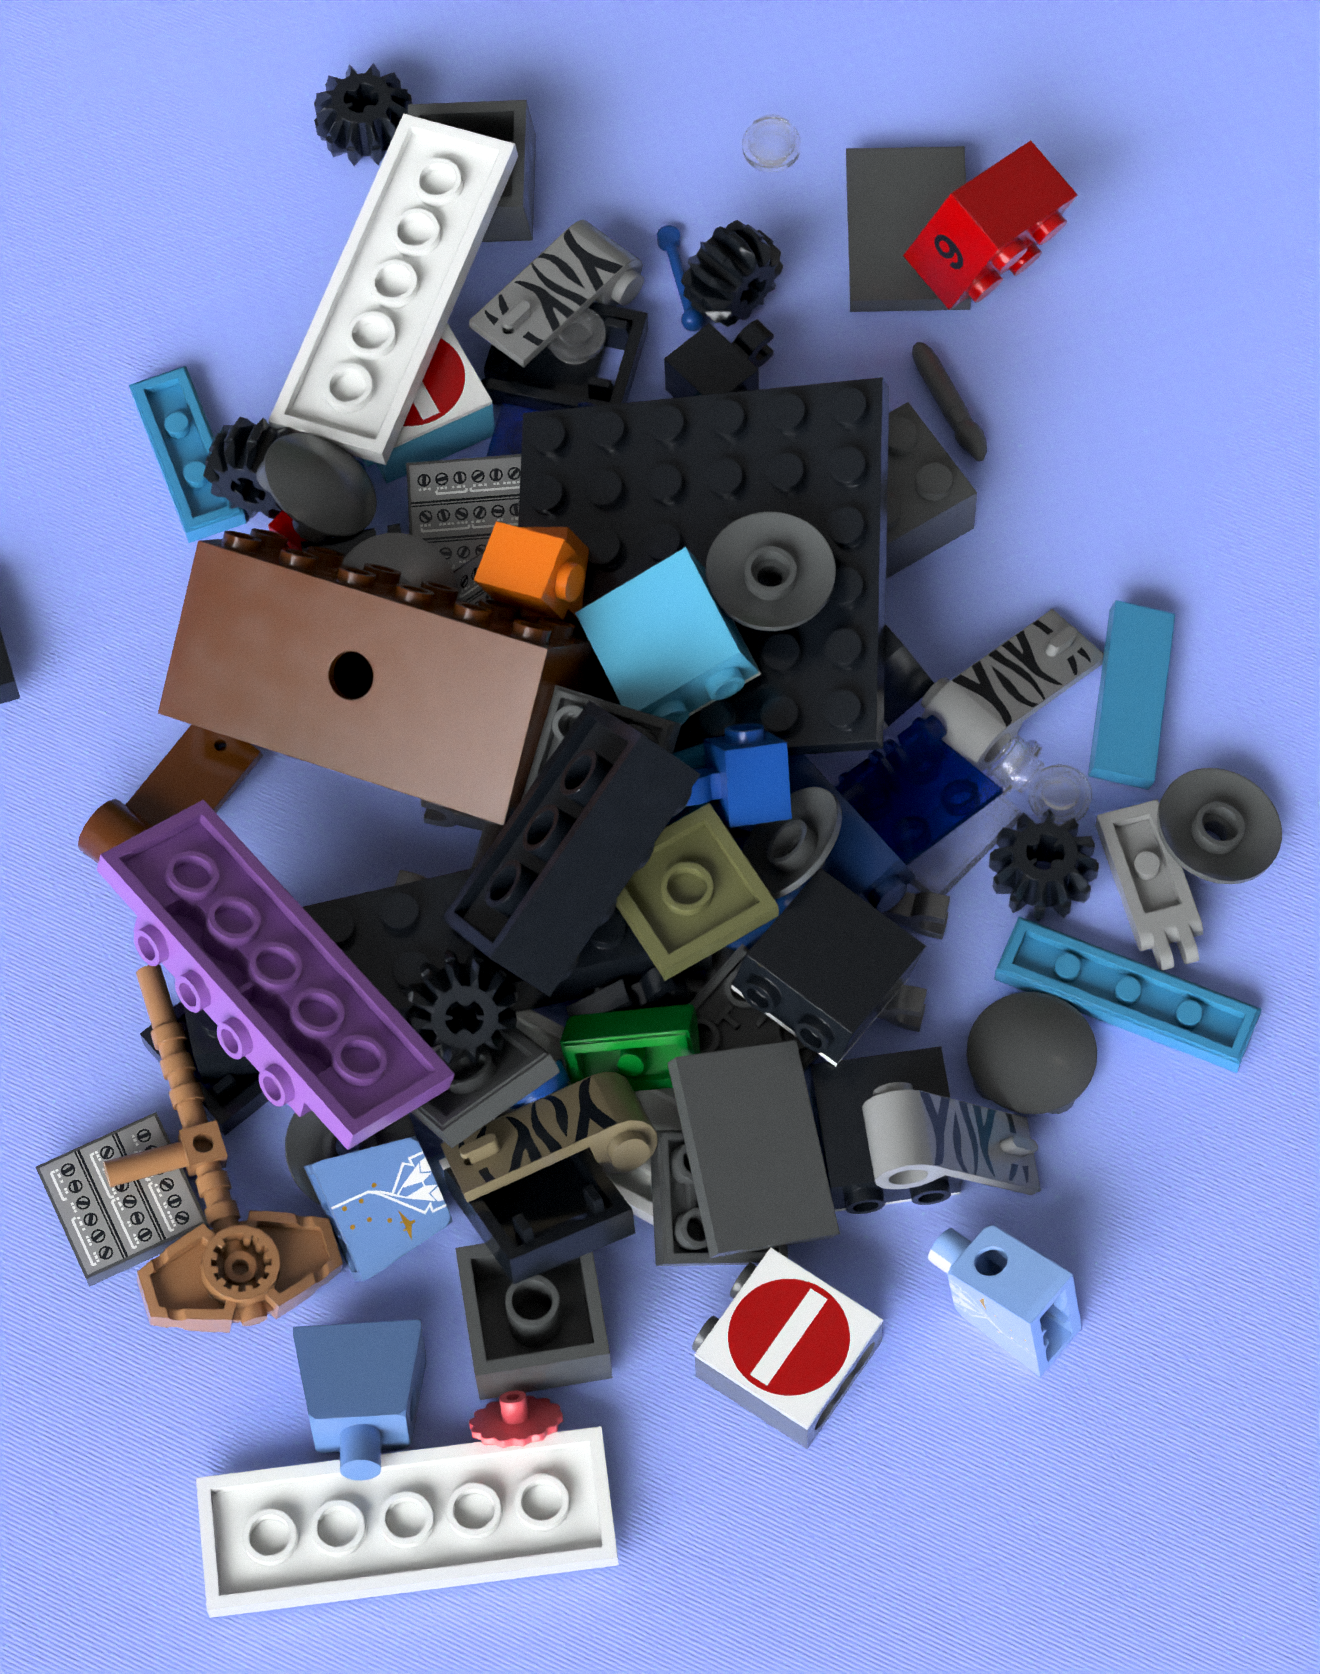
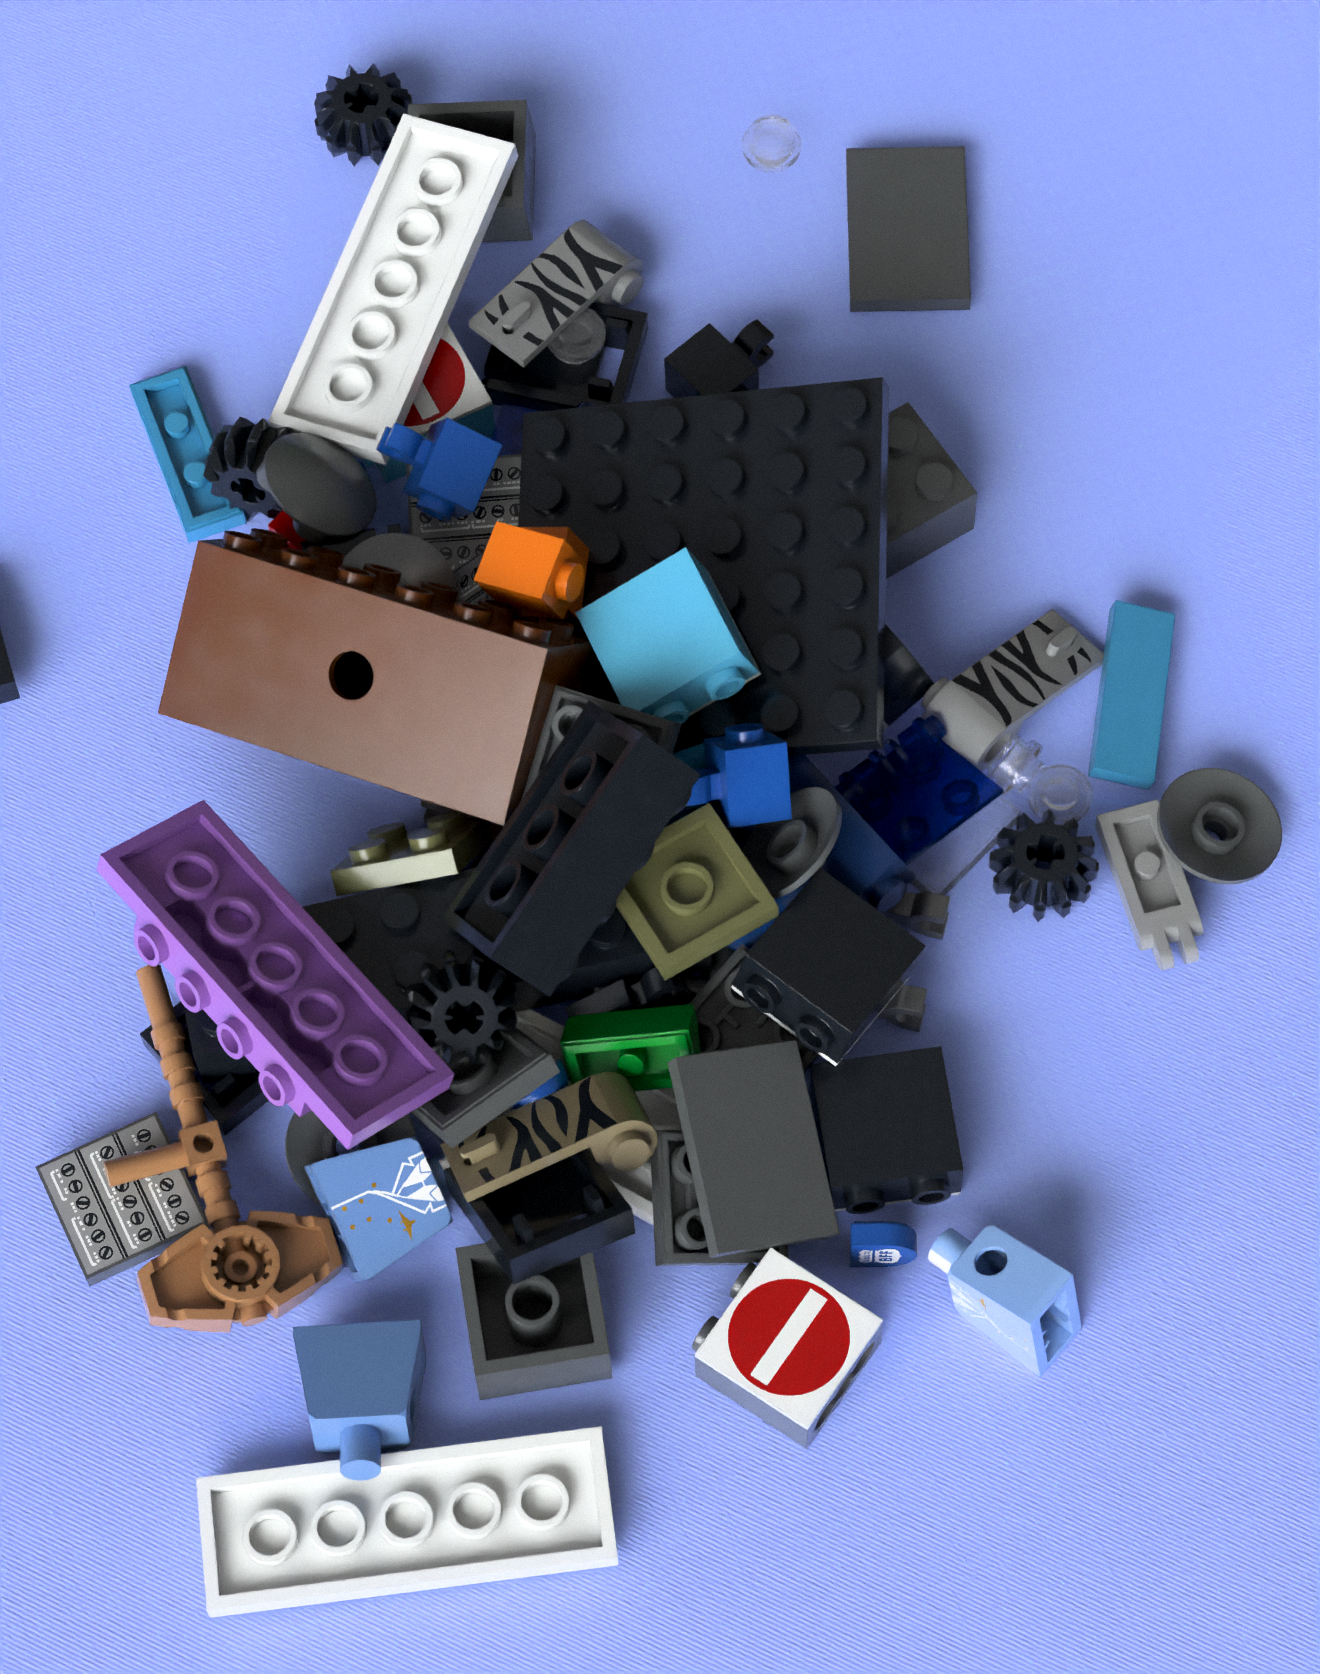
reddish brown door [78,724,263,863] -> none
coral piece [469,1390,563,1448] -> none
blue hinge [657,225,705,331] -> none
black gear [681,220,783,327] -> none
dark grey dish [706,512,836,631] -> none
light grey door [862,1082,1041,1195] -> none
red brick [903,140,1078,310] -> none
dark grey piece [912,342,987,461] -> none
dark grey dish [966,992,1097,1114] -> none
dark azure tile [994,916,1262,1073] -> none
none -> olive plate [330,811,493,896]
none -> blue brick [376,418,503,522]
none -> blue tile [849,1221,917,1268]

